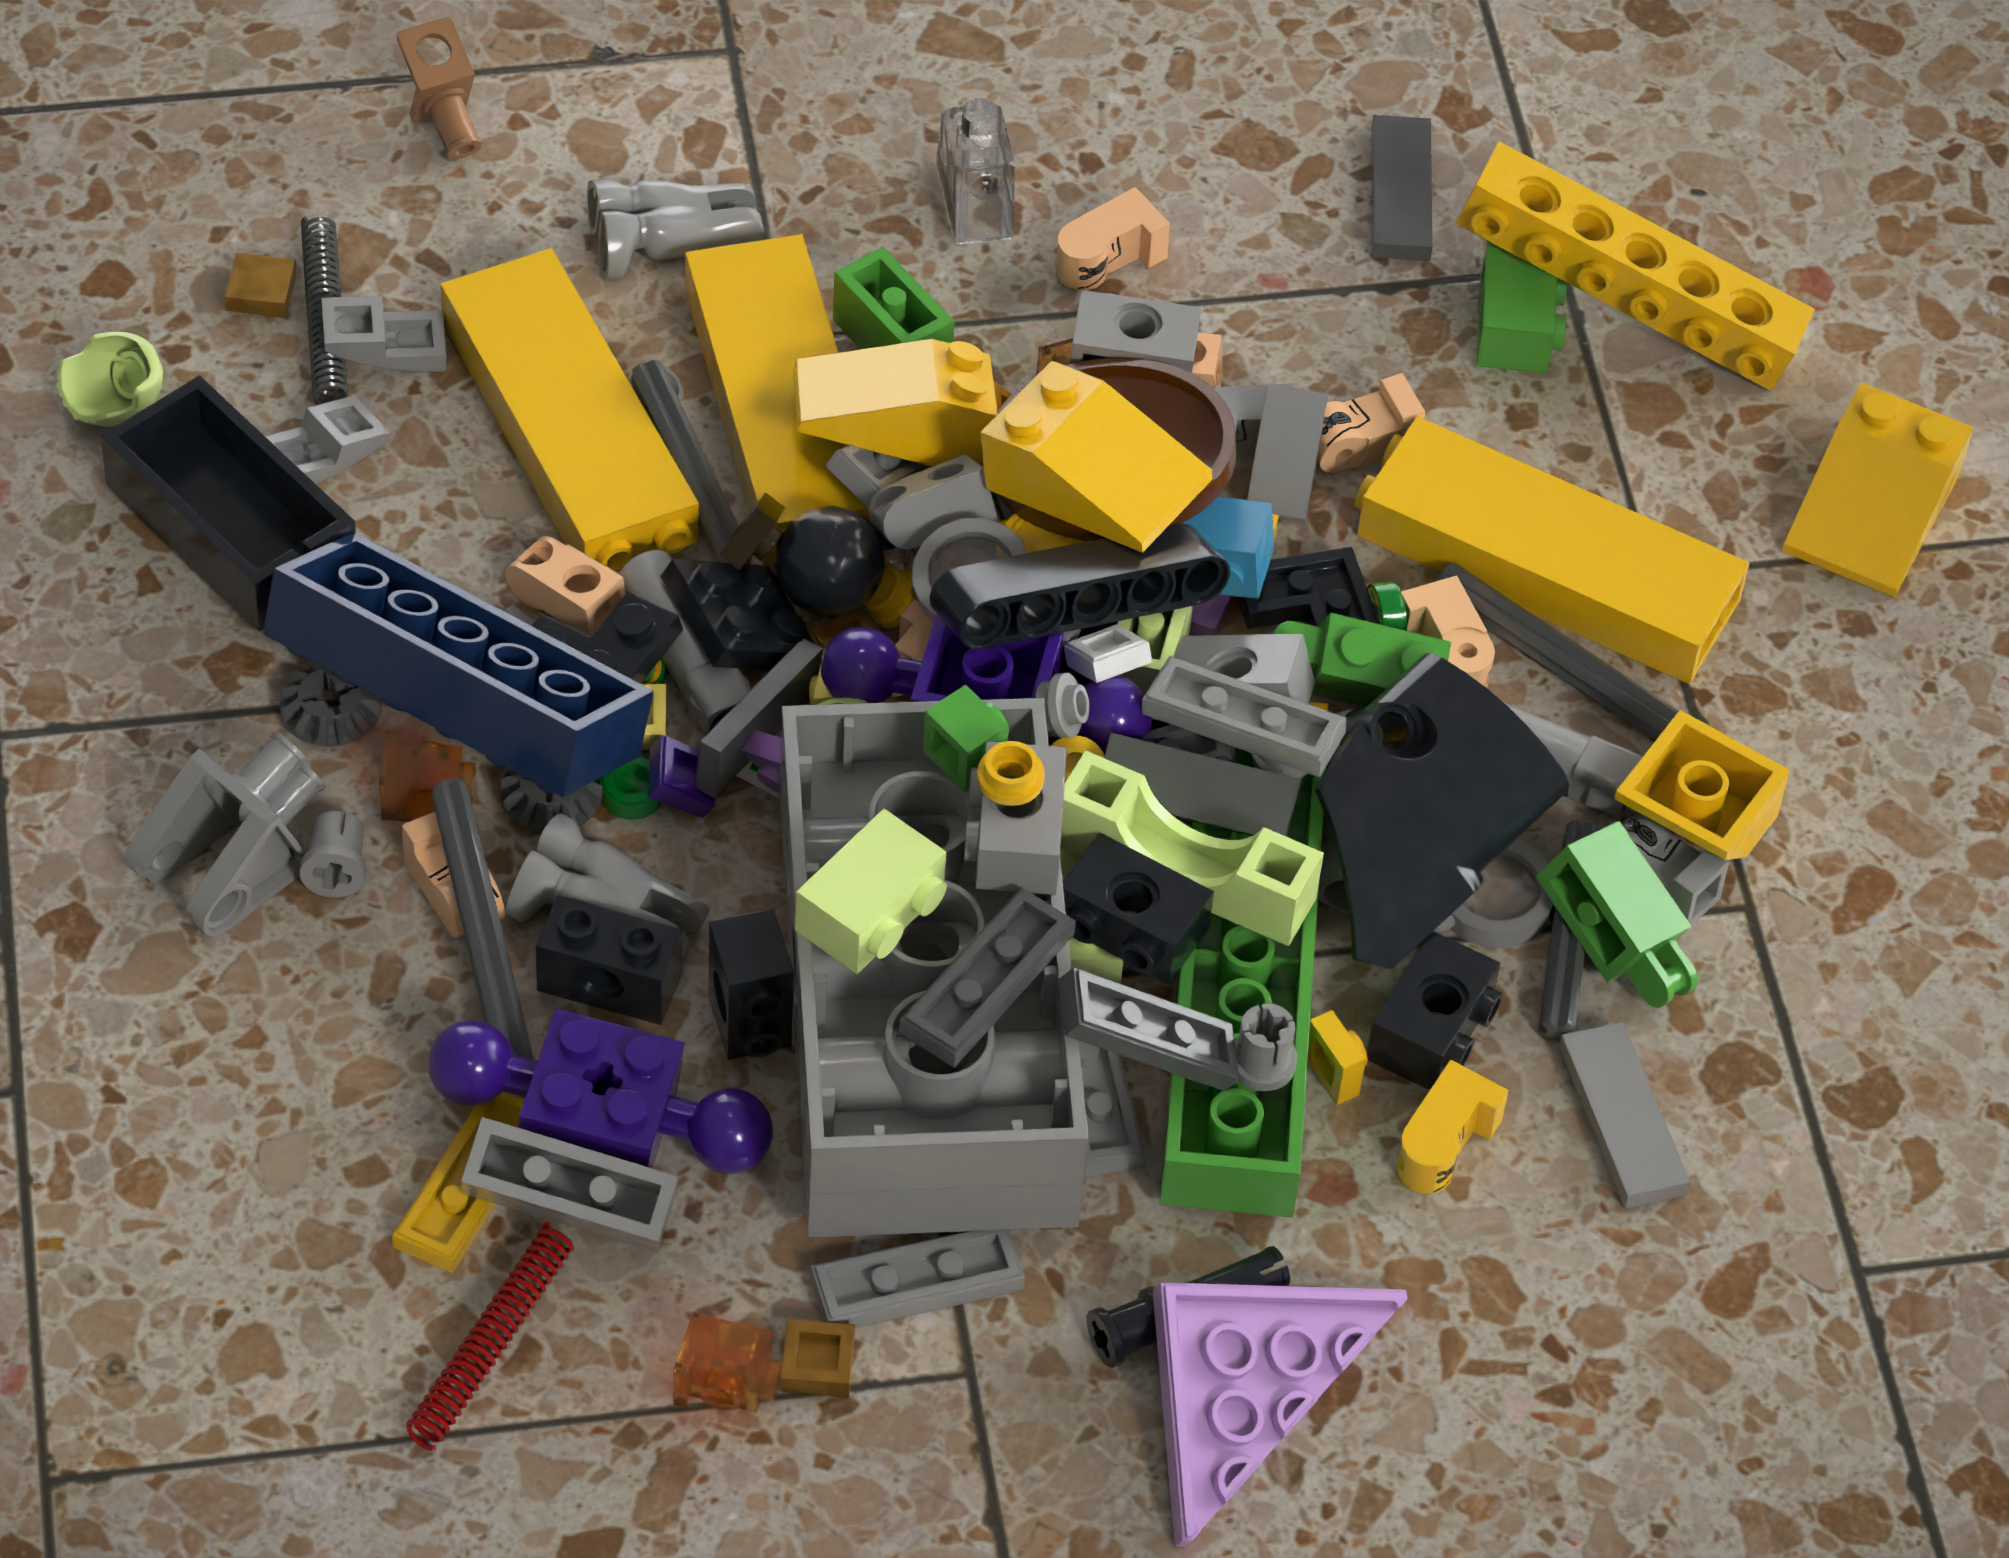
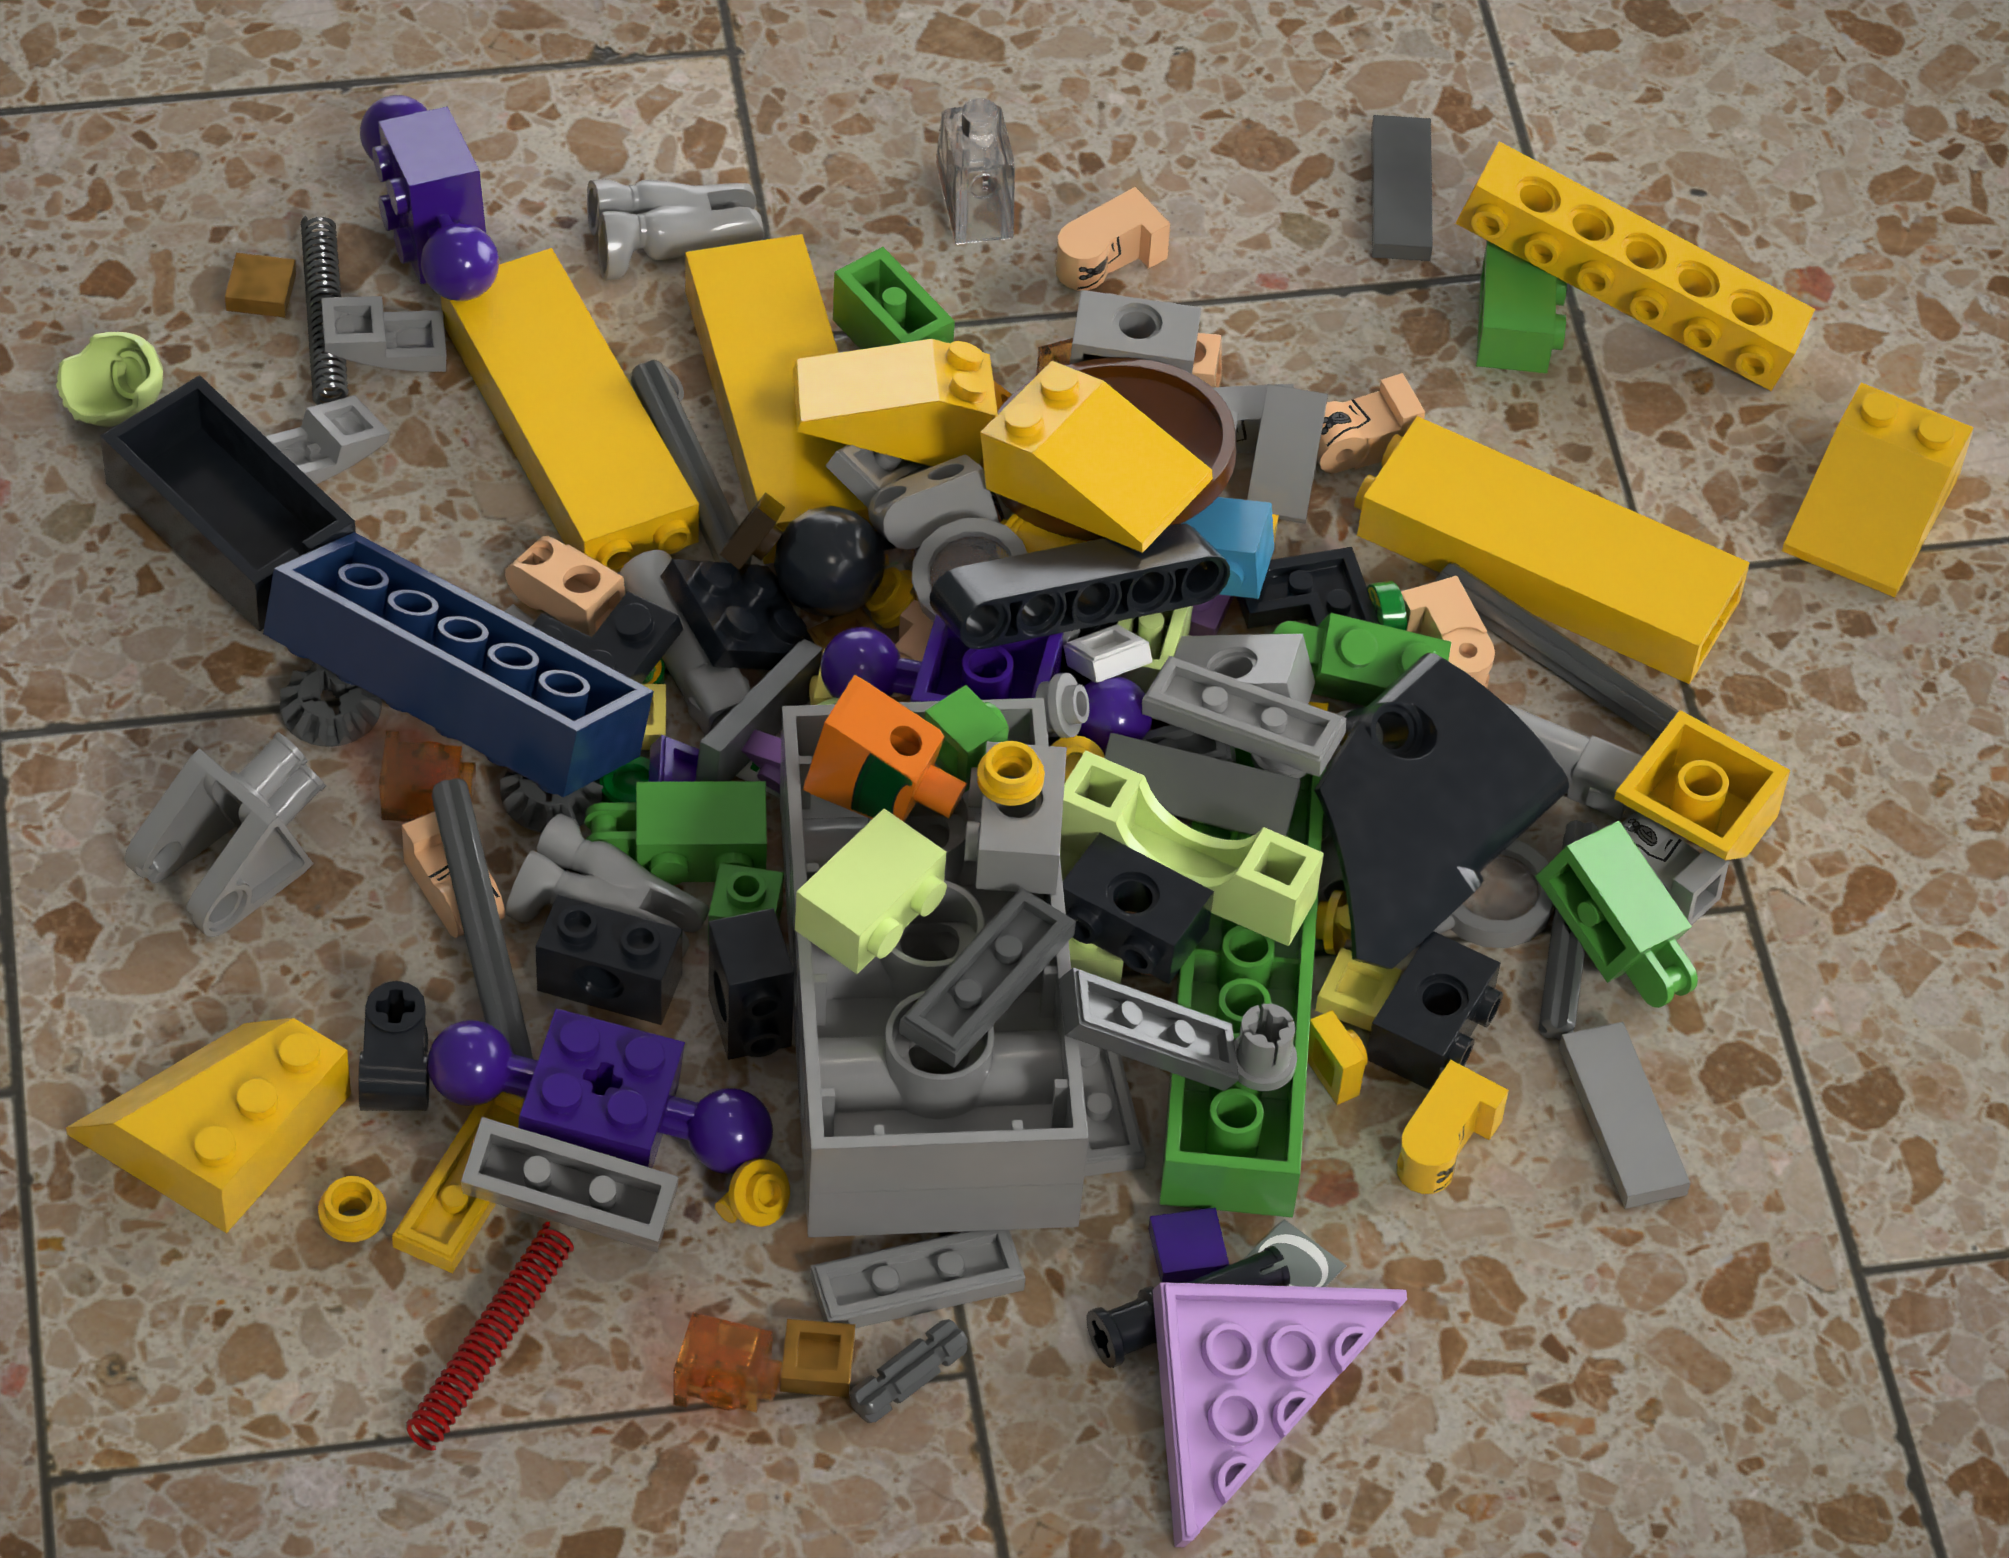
light grey bush [300,811,366,898] -> none
medium nougat bracket [397,17,482,160] -> none
none -> yellow wedge [66,1018,351,1234]
none -> yellow plate [318,1176,387,1242]
none -> black piece [359,981,430,1111]
none -> dark purple brick [360,95,499,301]
none -> bright green brick [585,781,767,885]
none -> bright green plate [708,863,784,945]
none -> yellow plate [715,1159,790,1227]
none -> orange torso [802,675,967,822]
none -> dark grey axle [849,1319,968,1423]
none -> dark purple tile [1148,1208,1229,1283]
none -> light grey sticker [1245,1219,1347,1287]
none -> yellow plate [1315,890,1351,955]
none -> light yellow plate [1315,947,1402,1031]

